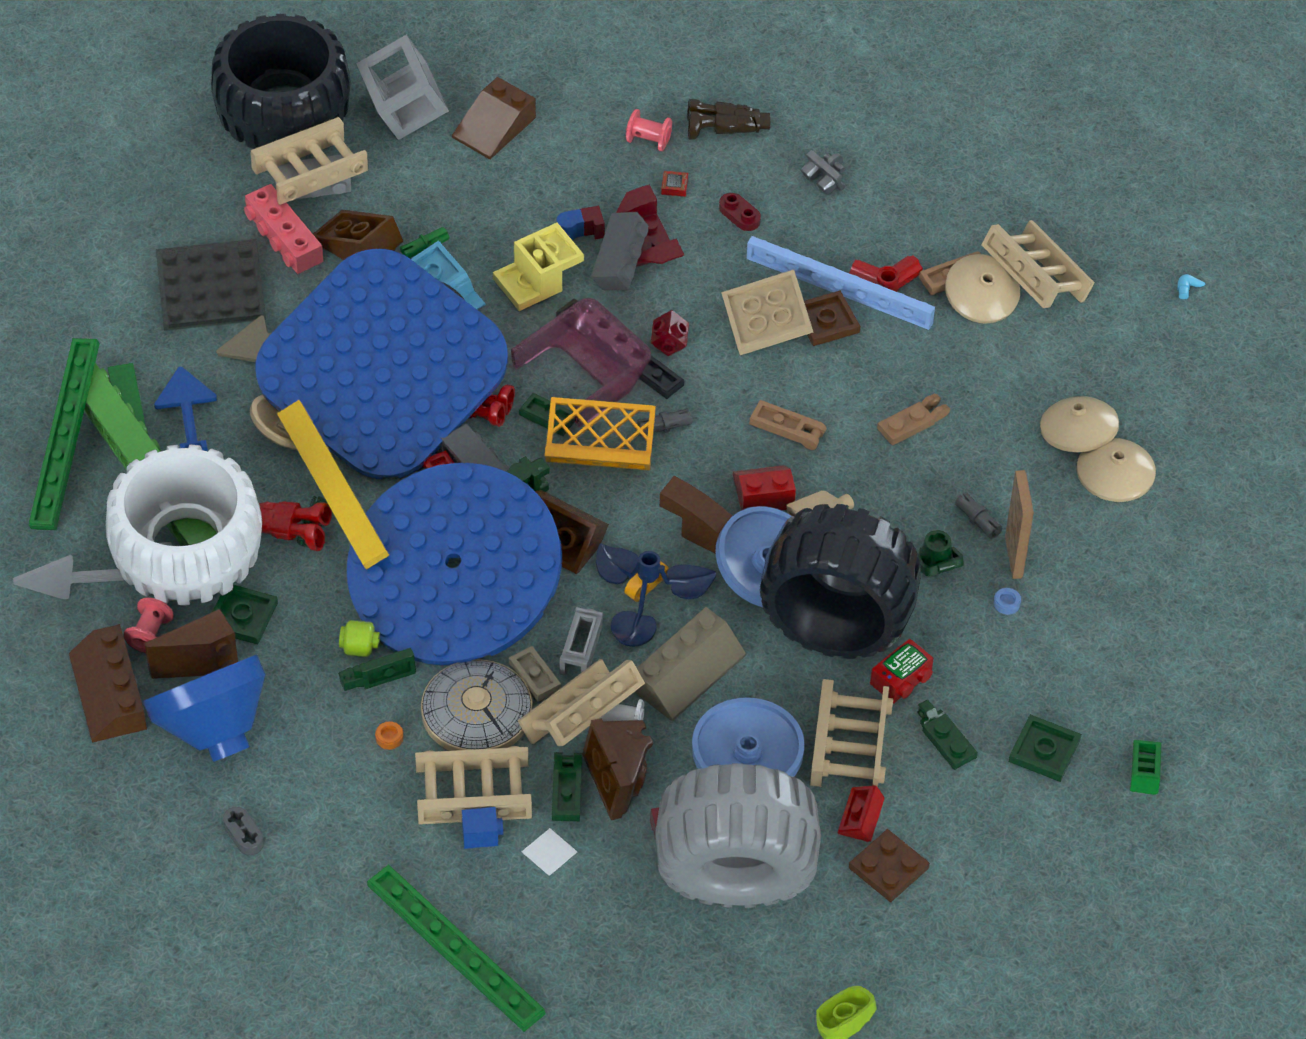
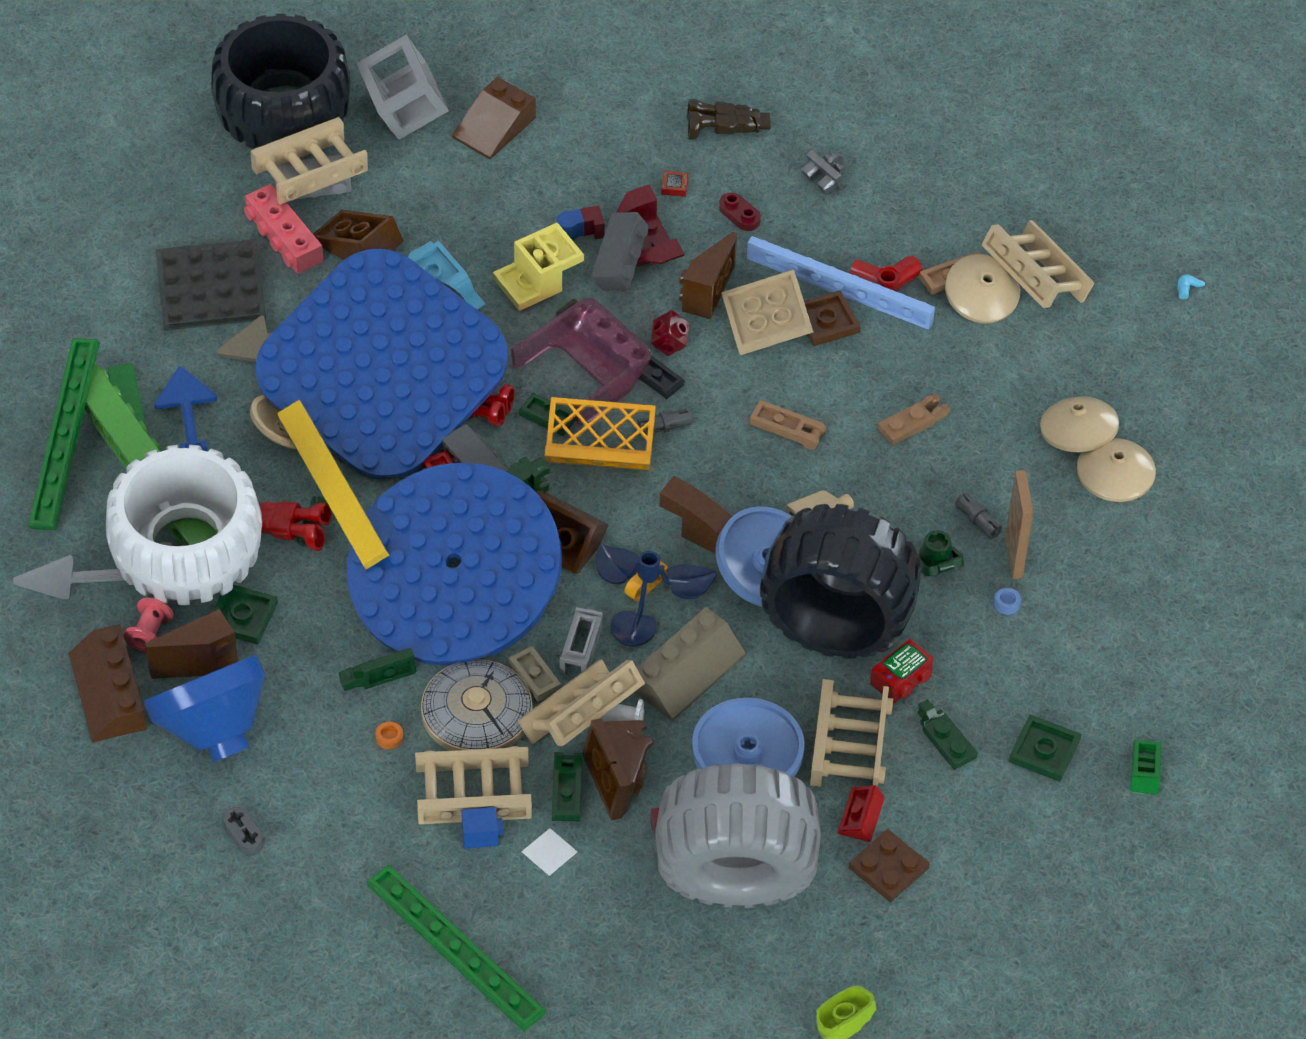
lime head [339,620,380,657] -> none
green axle [400,227,450,259] -> none
coral hose [626,109,672,151] -> none
red slope [733,465,796,511] -> none
none -> reddish brown slope [679,232,737,320]

